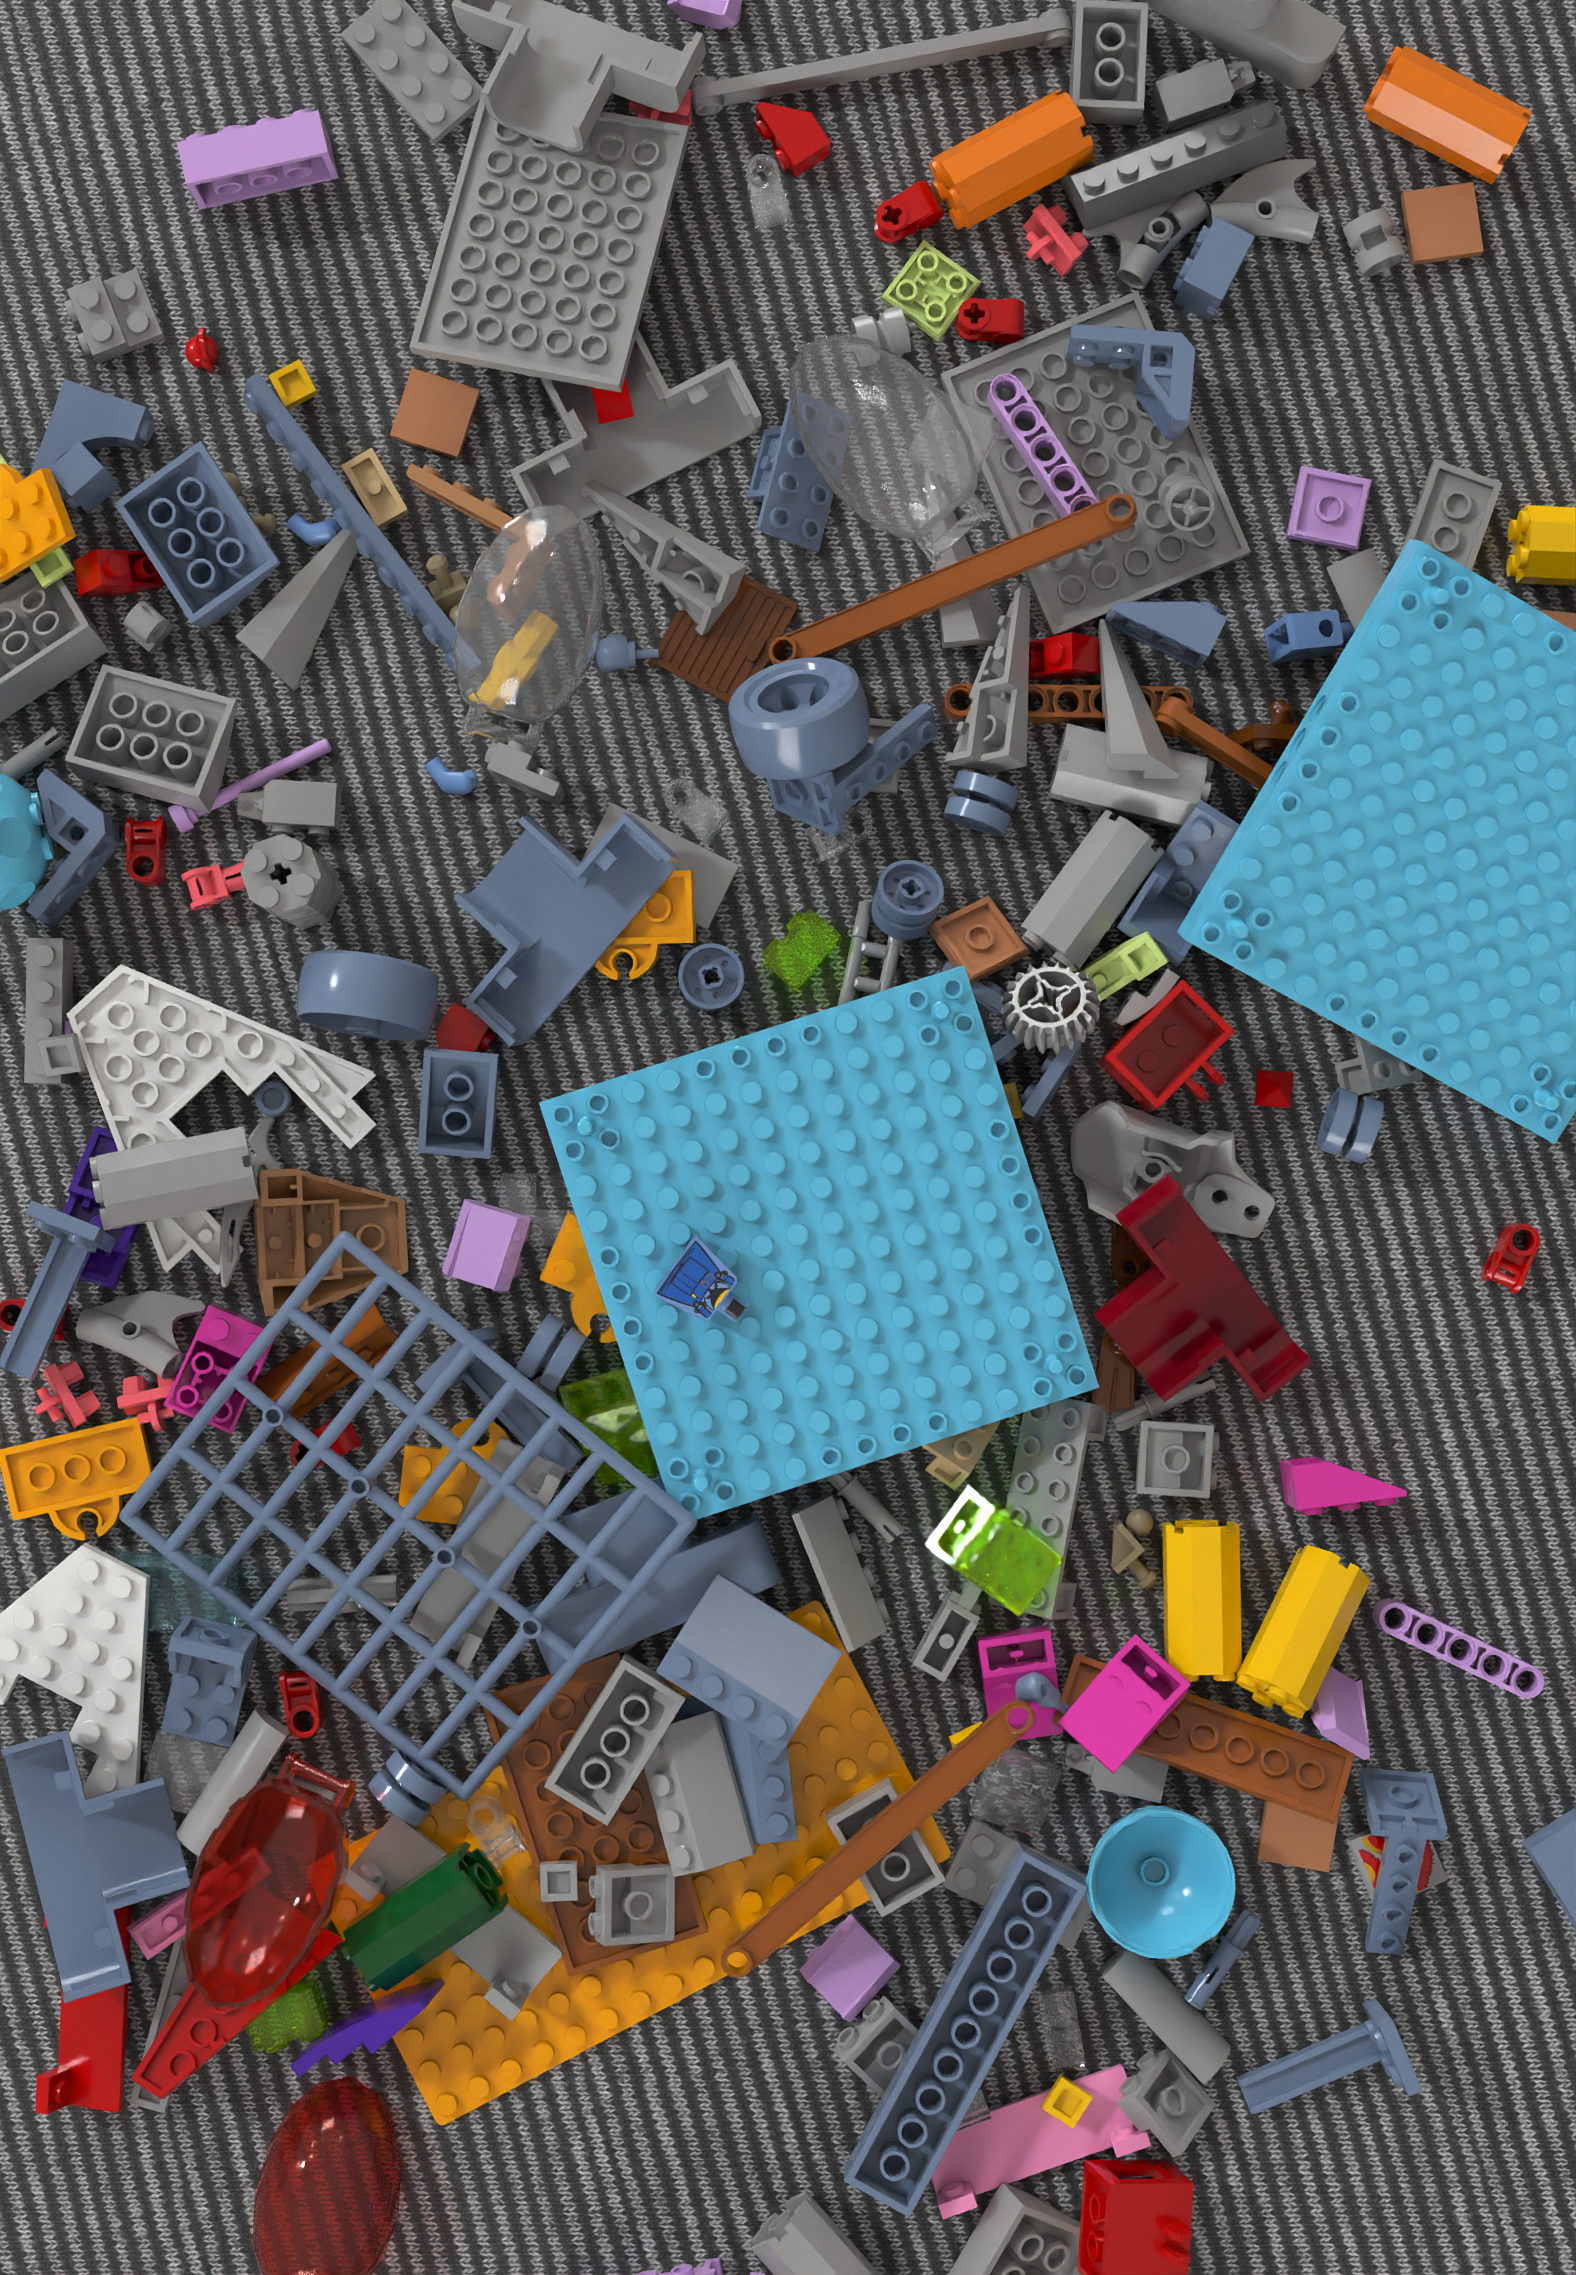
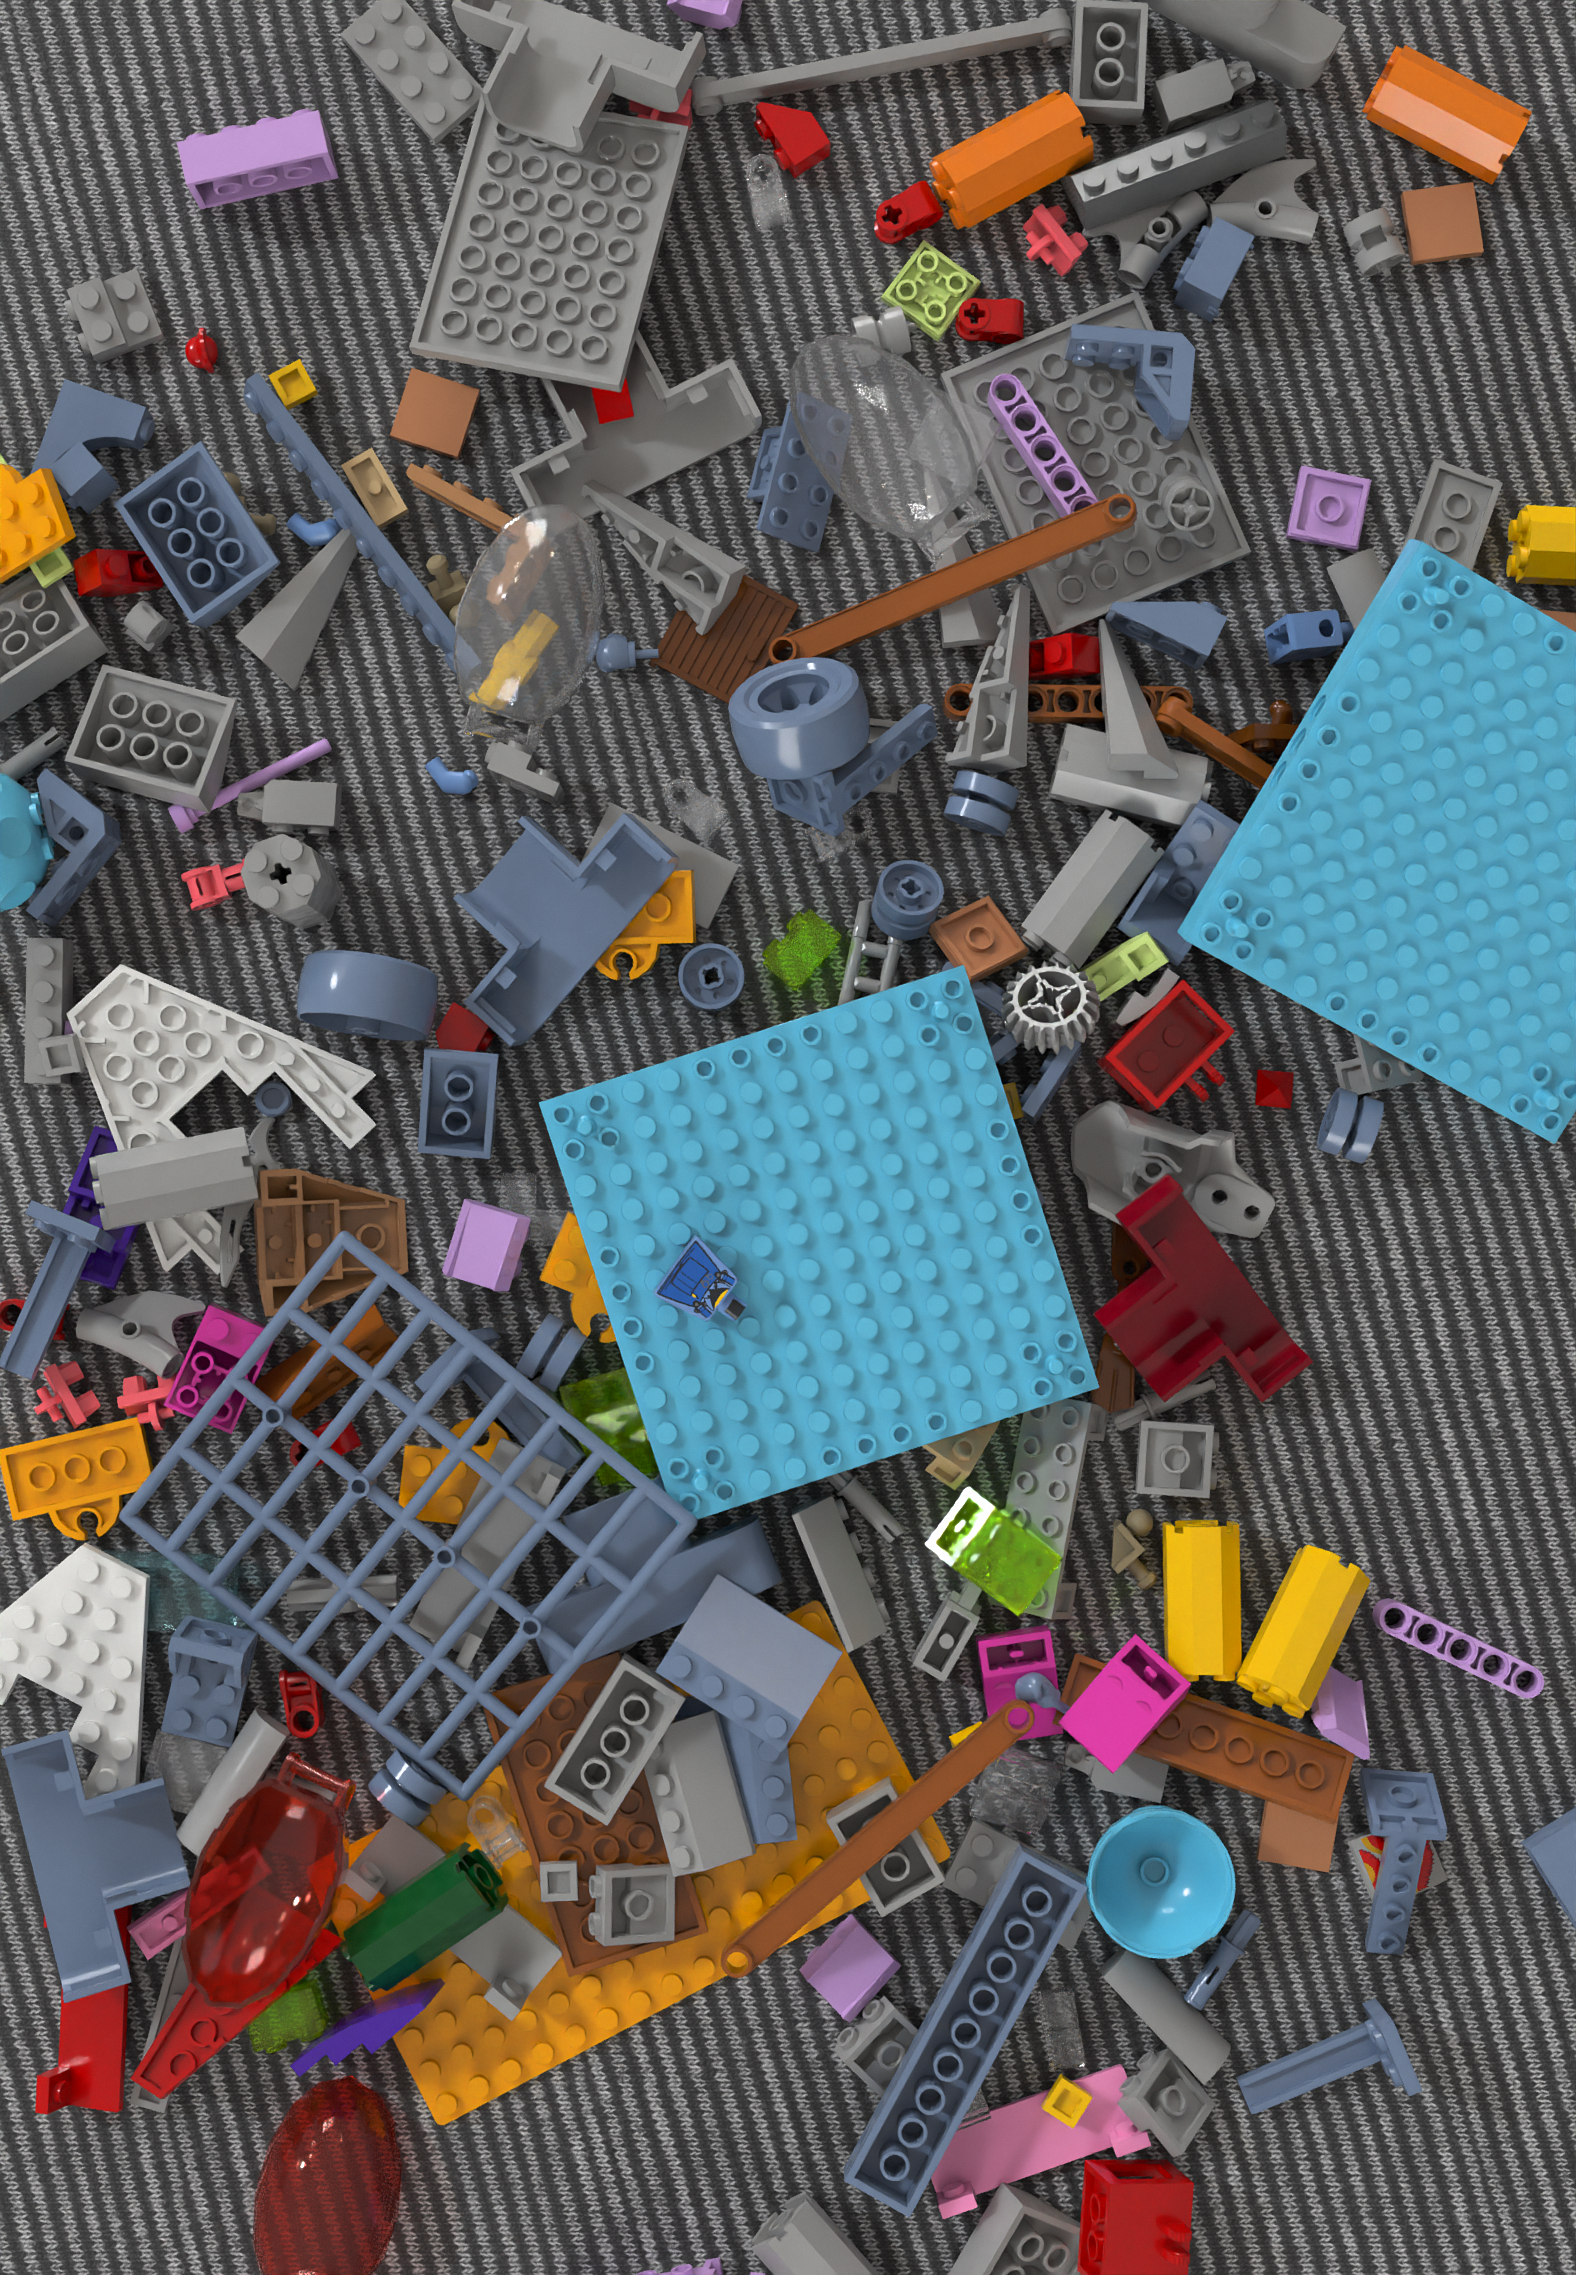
red piece [125,817,168,888] -> none
dark pink slope [1279,1456,1407,1515] -> none
red piece [1481,1223,1540,1294] -> none

